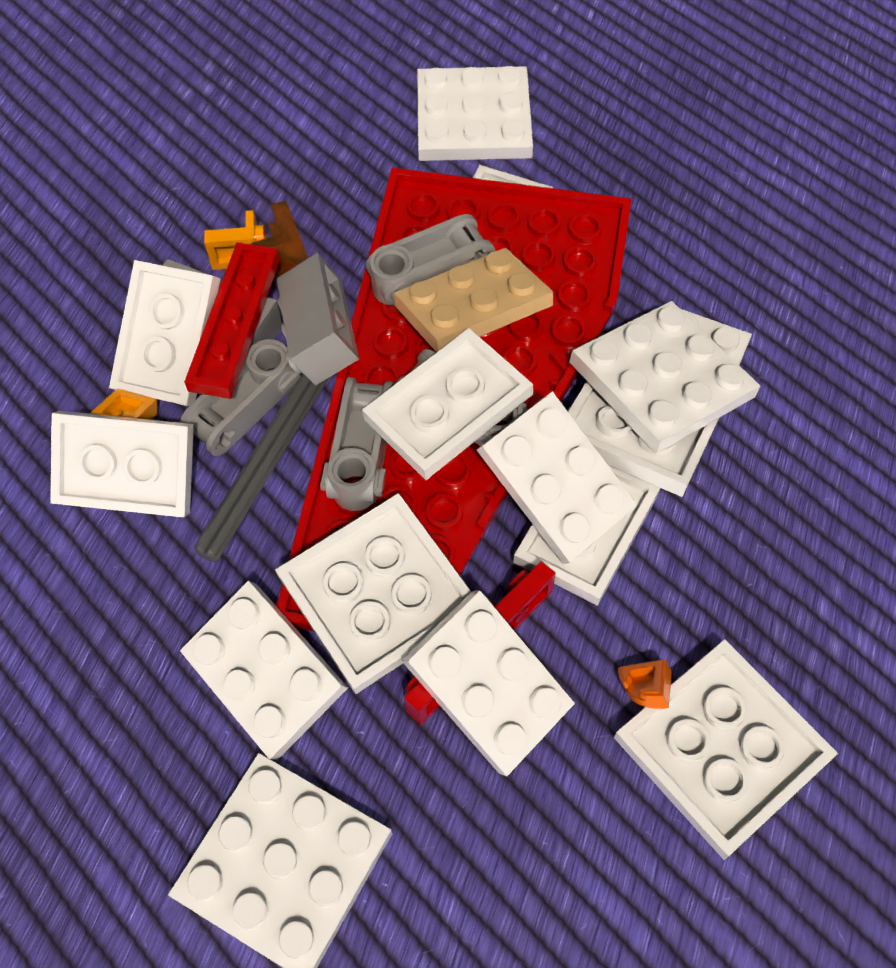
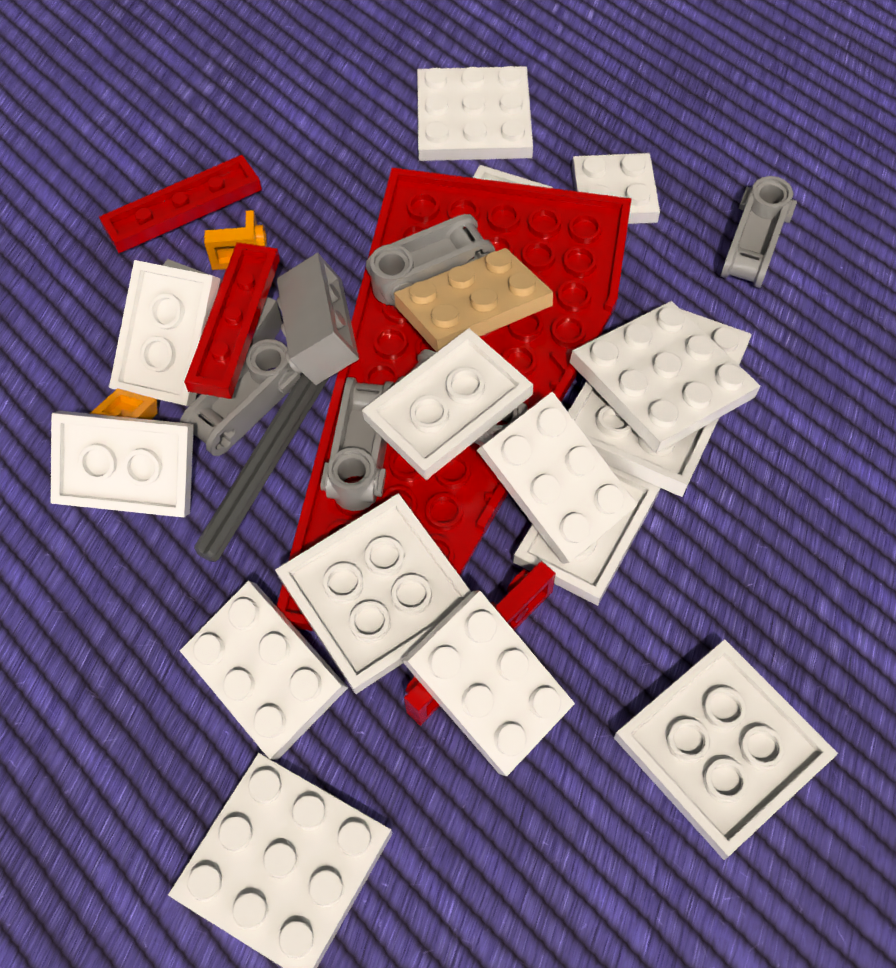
clear orange slope [251,201,308,278] -> none
orange tile [618,659,672,709] -> none
none -> red plate [99,155,262,253]
none -> white plate [572,153,660,224]
none -> light grey piece [720,176,797,288]

